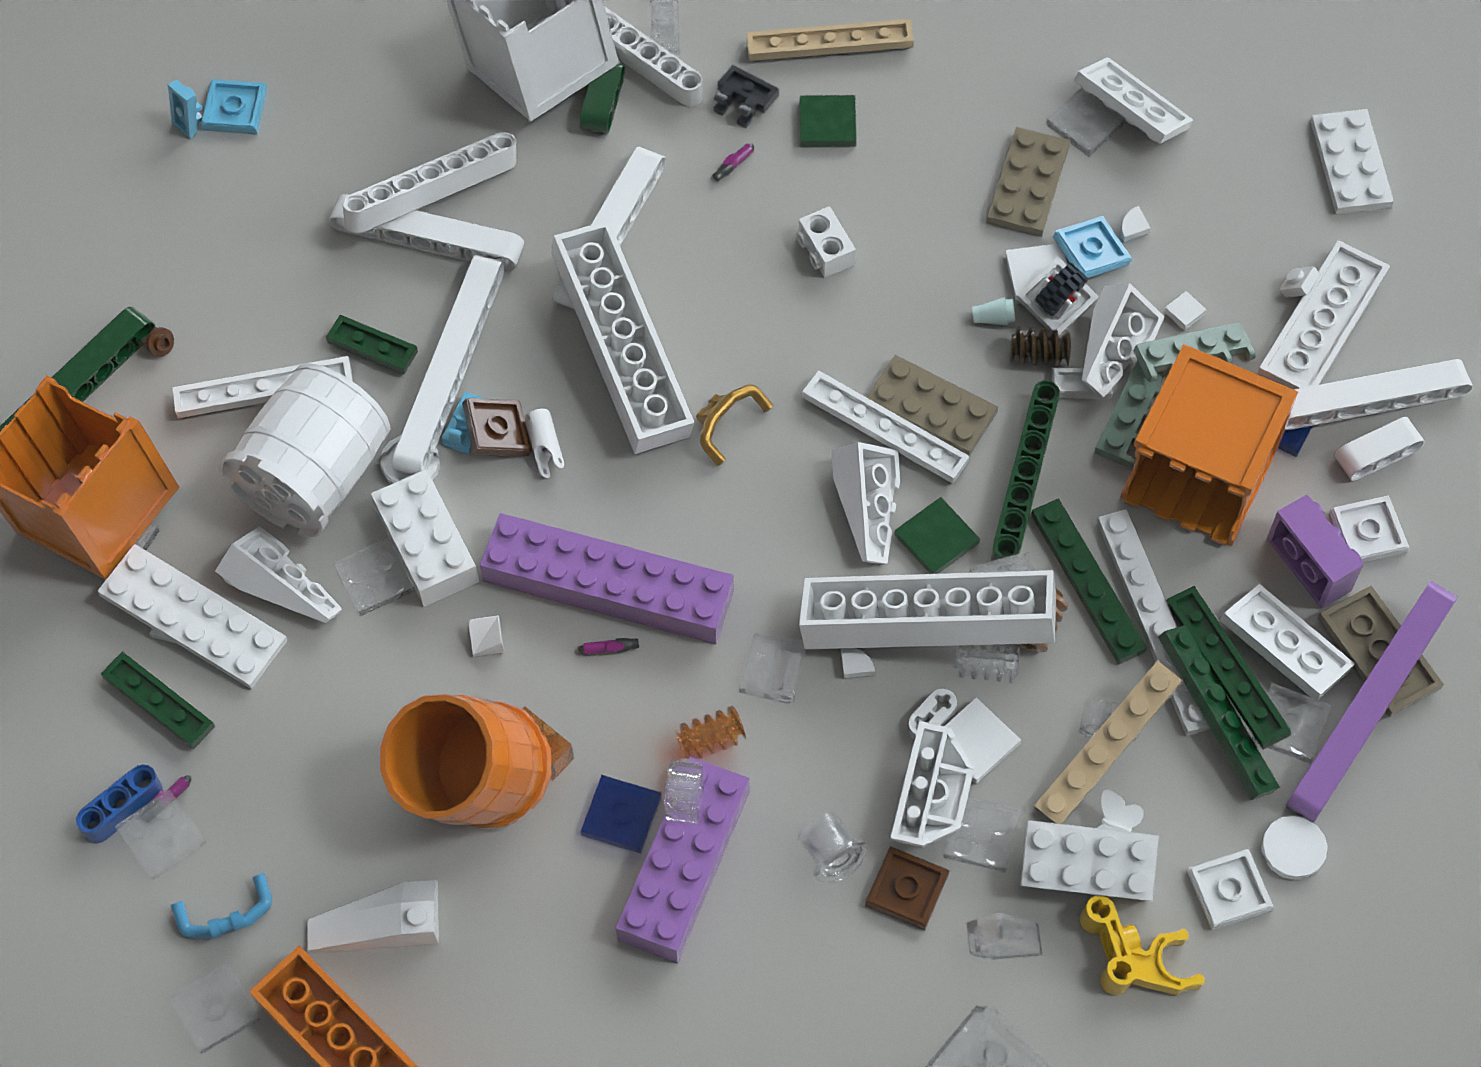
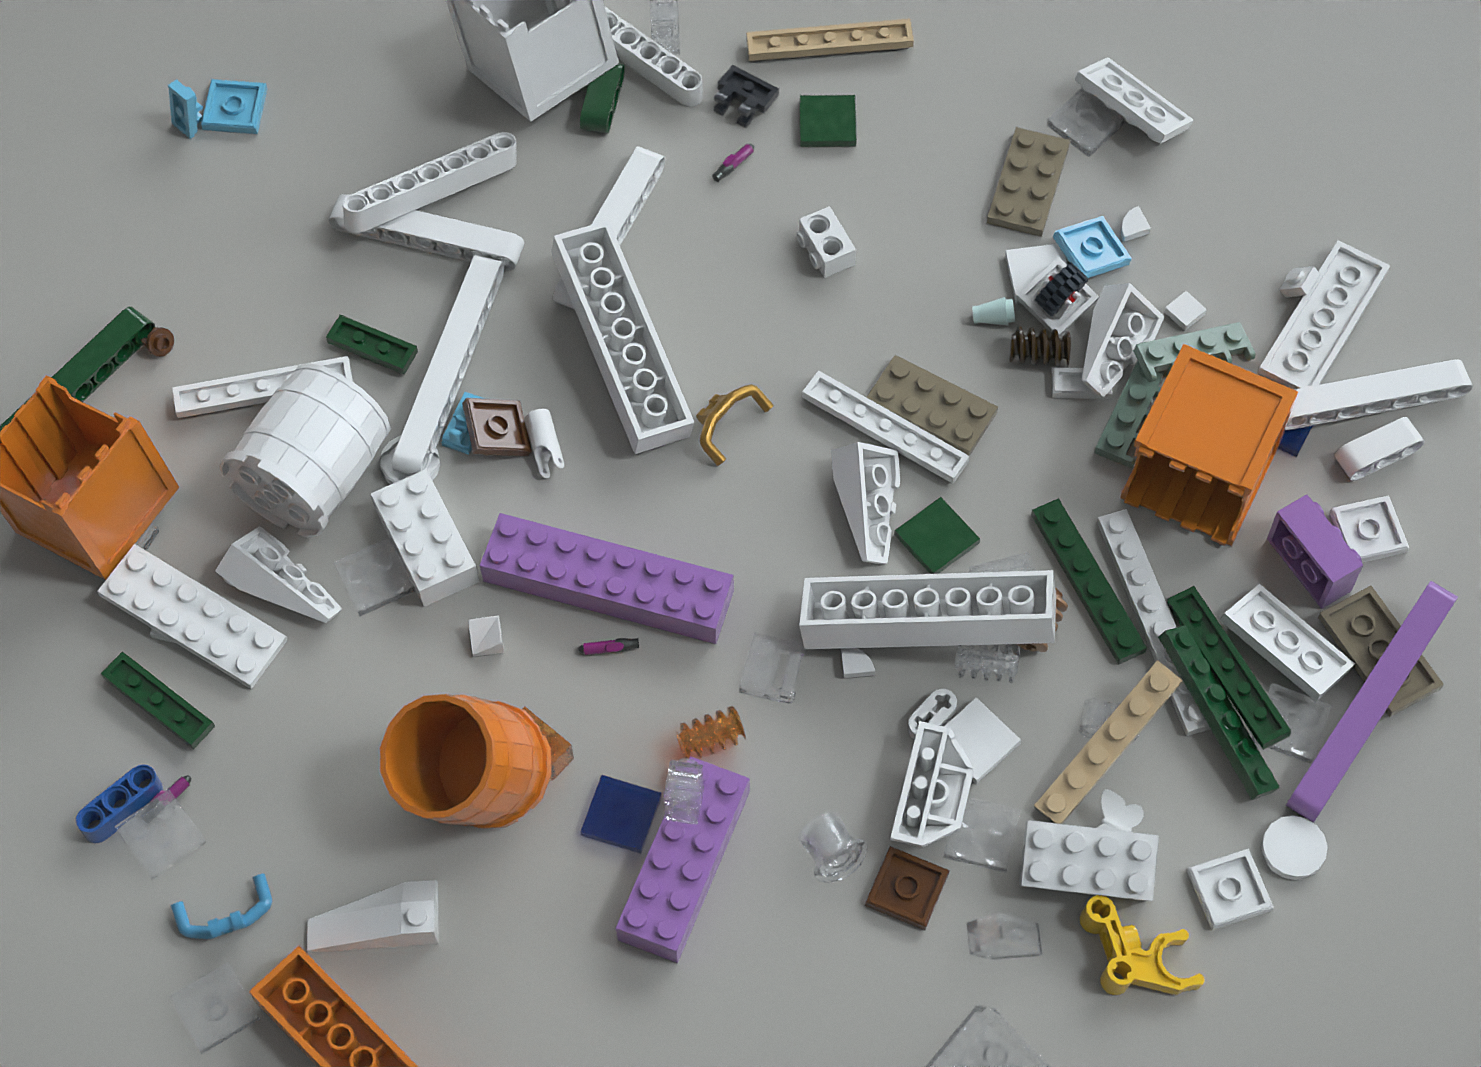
dark green beam [991,380,1060,572] -> none
white plate [1310,109,1394,214] -> none

